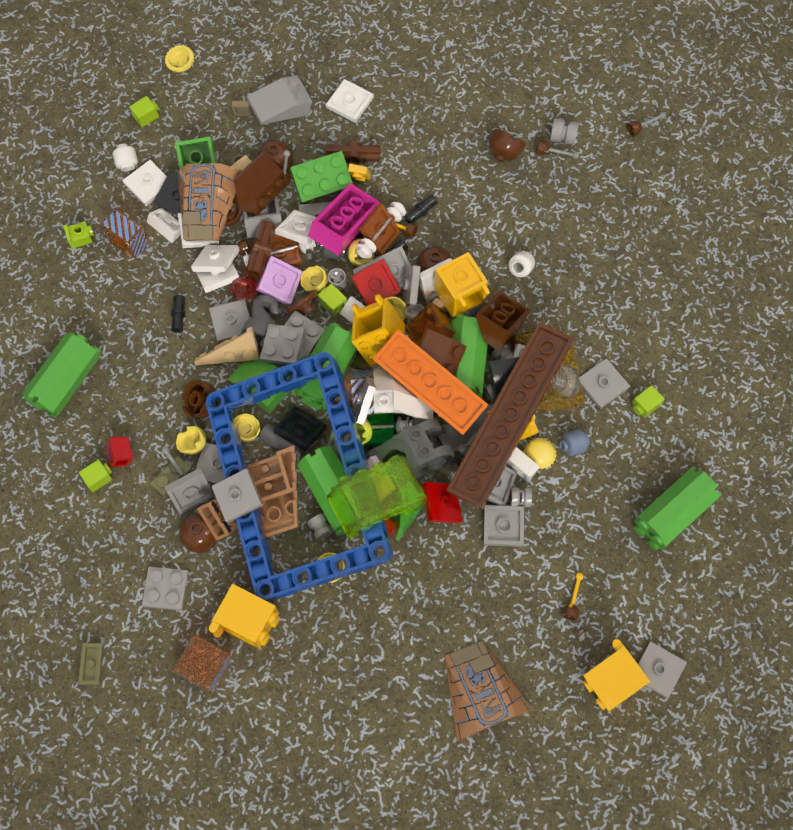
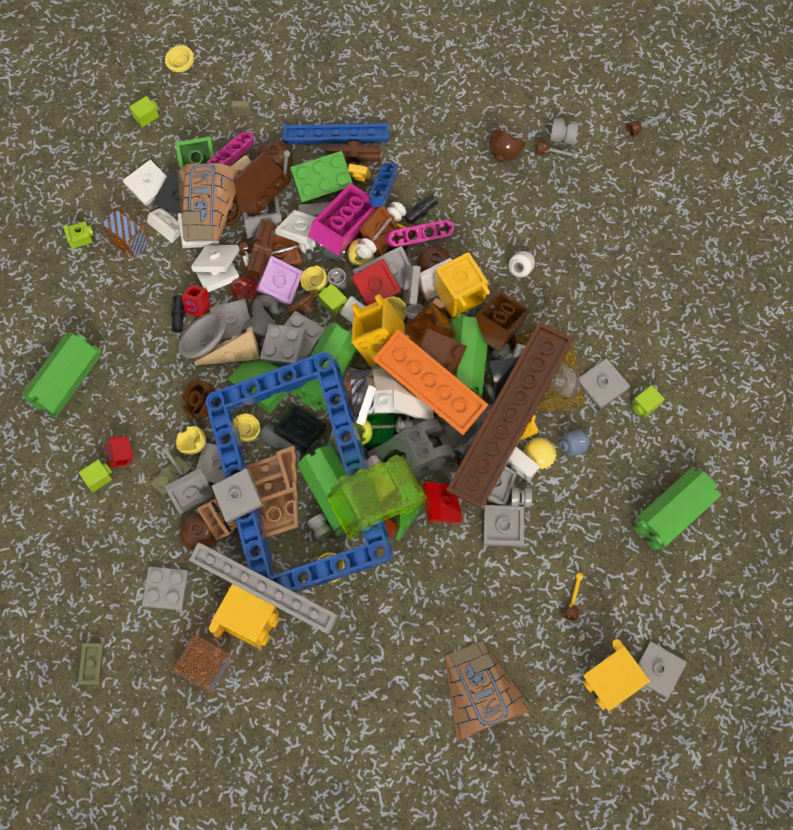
white head [112,144,138,172] -> none
light grey slope [247,75,312,125] -> none
white plate [326,79,374,123] -> none
none -> light grey dish [178,312,226,358]
none -> red brick [182,285,211,317]
none -> light grey plate [189,542,339,634]
none -> dark pink beam [207,132,254,166]
none -> blue plate [283,123,389,144]
none -> blue beam [369,163,398,207]
none -> dark pink beam [386,220,454,247]

